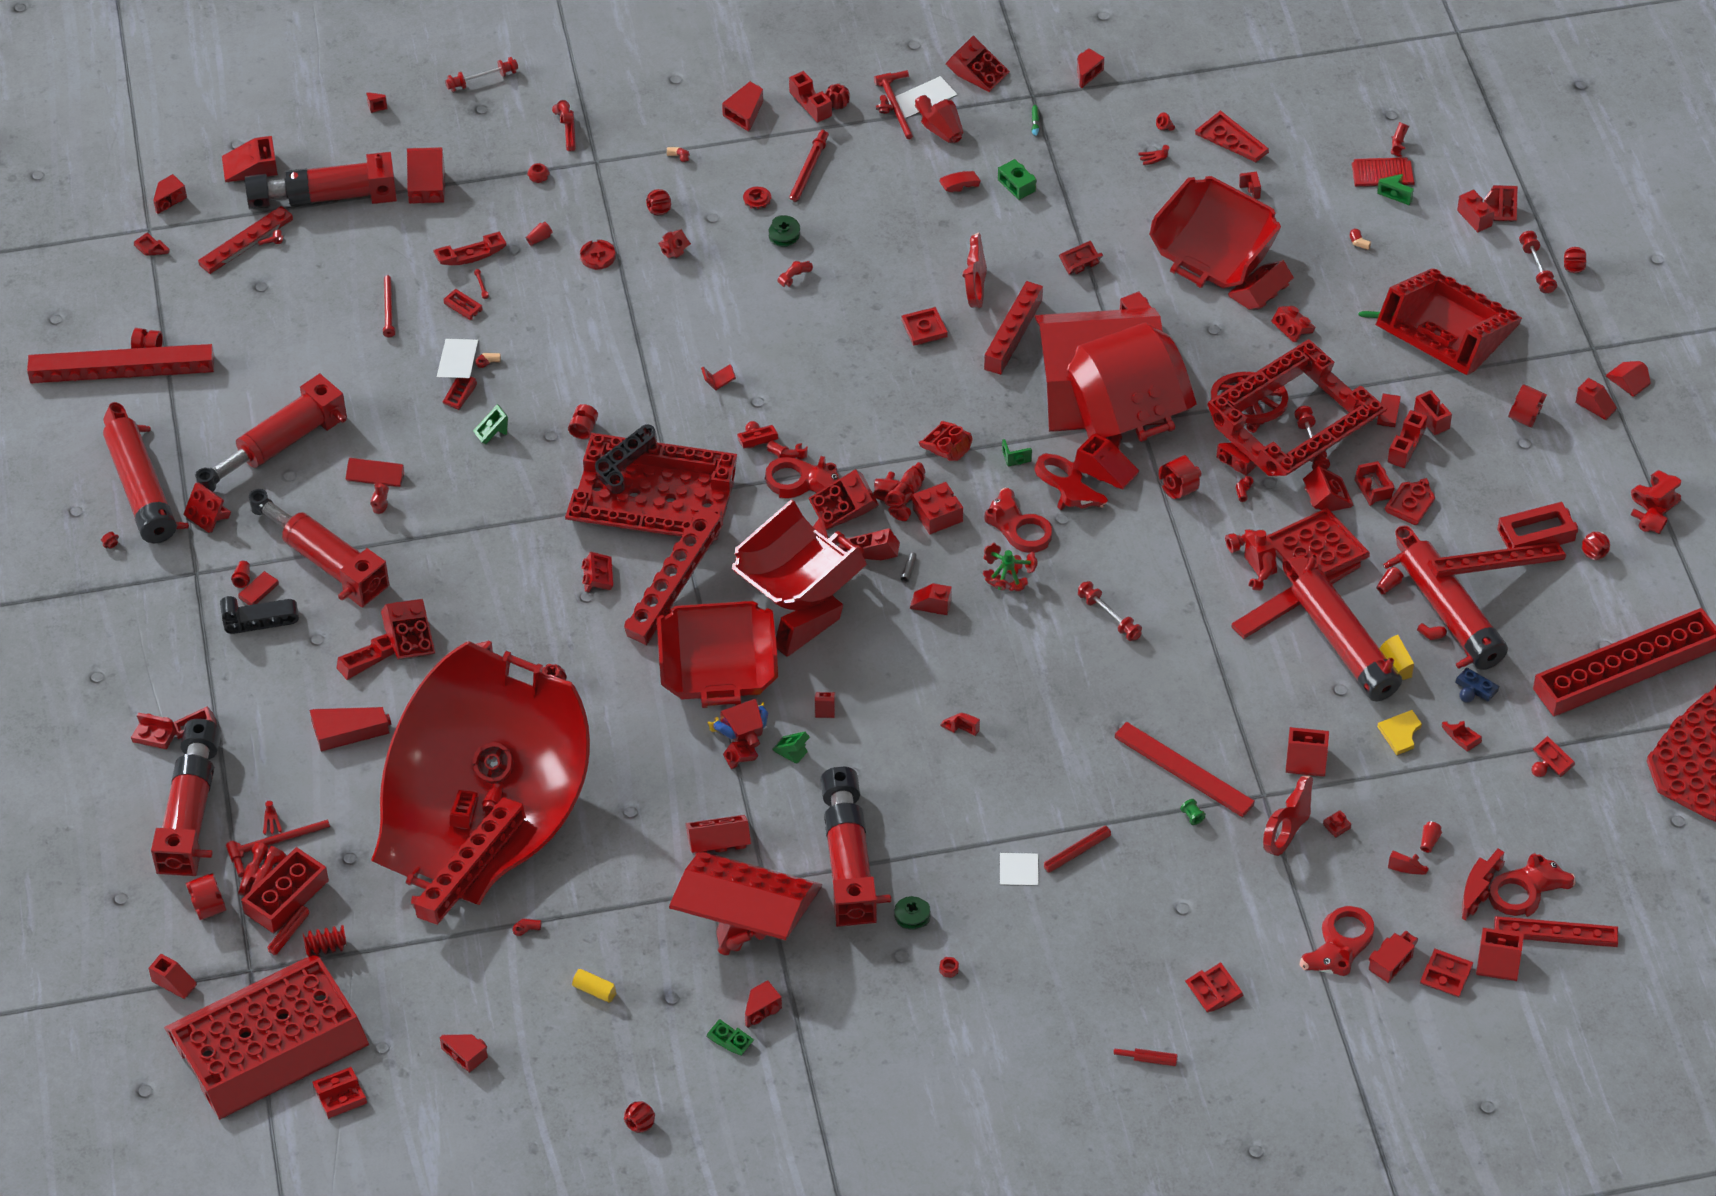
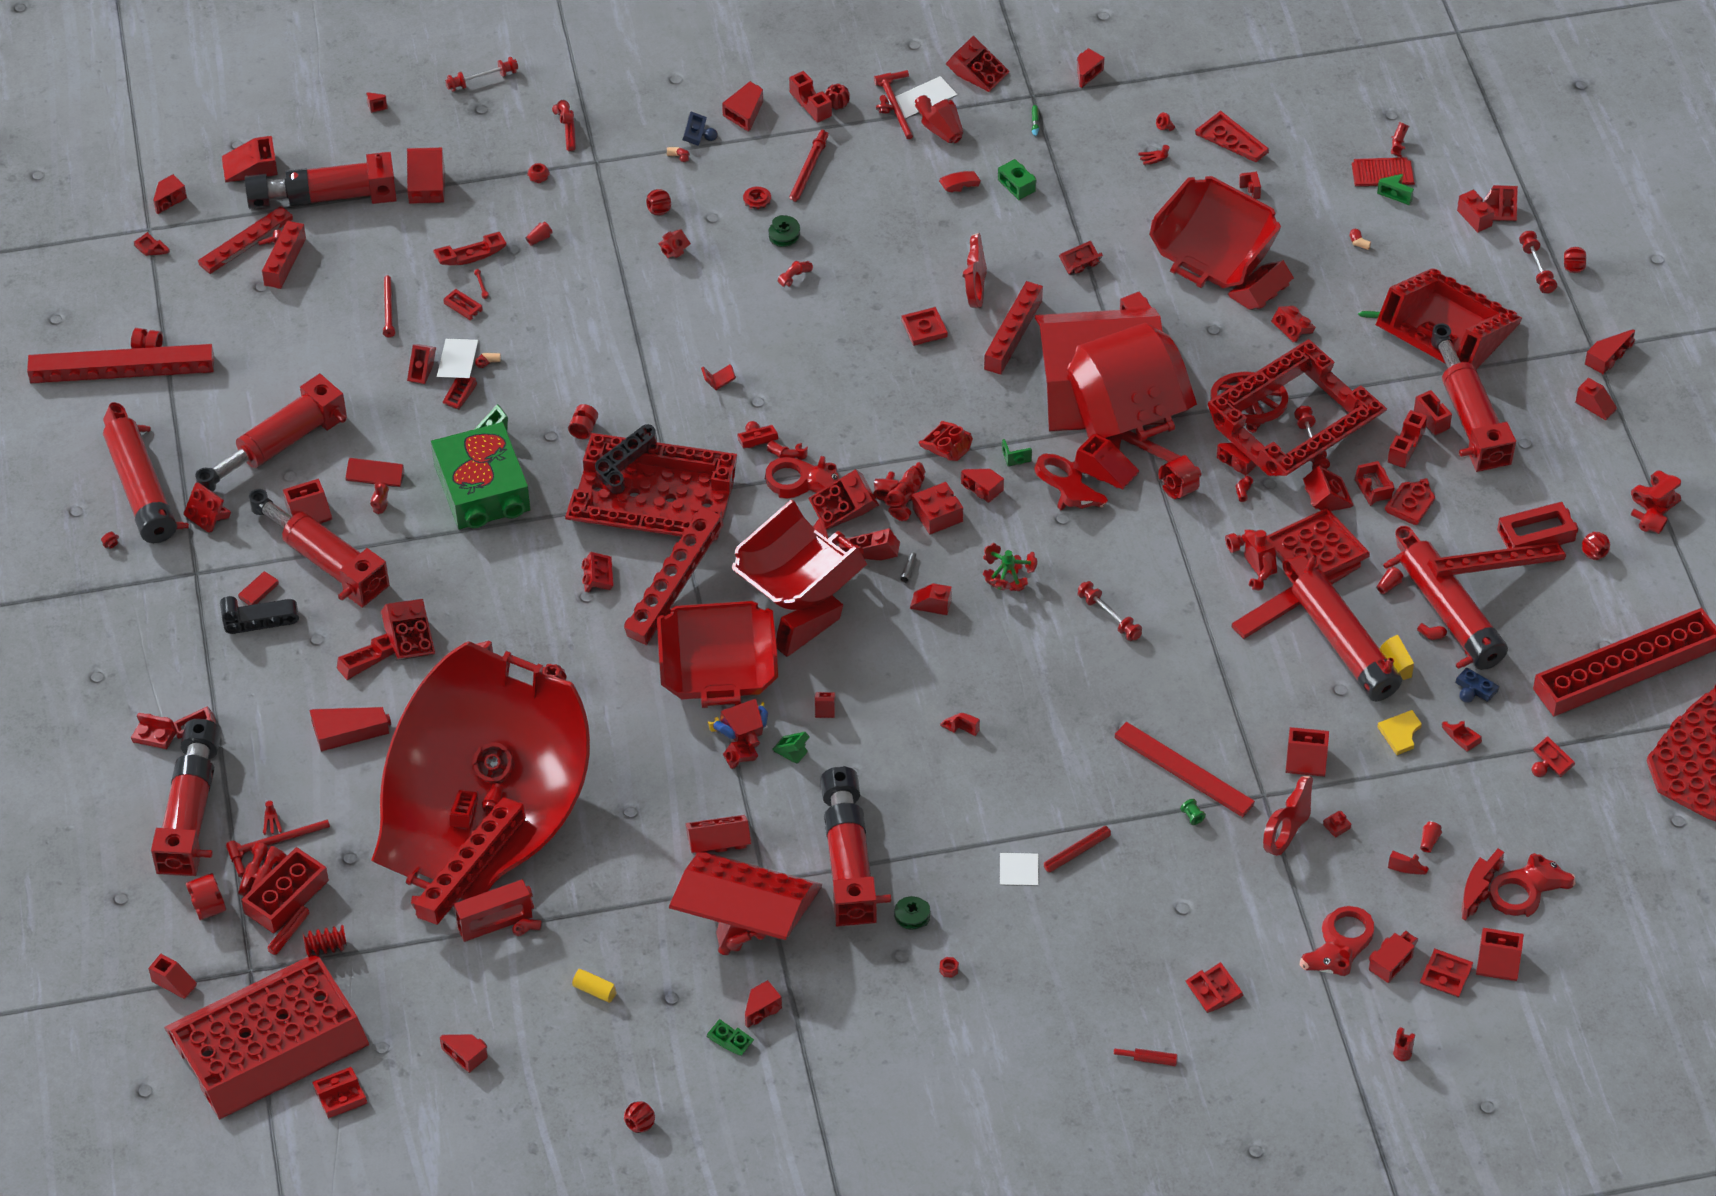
red cone [231,561,250,588] -> none
red tile [580,240,616,270] -> none
red animal [984,488,1052,553] -> none
red tile [1377,393,1401,427] -> none
red tile [1494,916,1618,947] -> none
red brick [1508,384,1547,428] -> none
red slope [1606,361,1651,397] -> none
none -> red brick [262,221,306,289]
none -> red slope [283,478,332,523]
none -> red slope [407,344,436,384]
none -> green brick [431,422,531,530]
none -> red piece [454,879,534,942]
none -> dark blue plate [682,111,718,146]
none -> red slope [961,469,1004,503]
none -> red axle [1121,431,1181,462]
none -> red hinge [1393,1027,1415,1061]
none -> red piece [1431,323,1516,472]
none -> red slope [1585,329,1635,374]

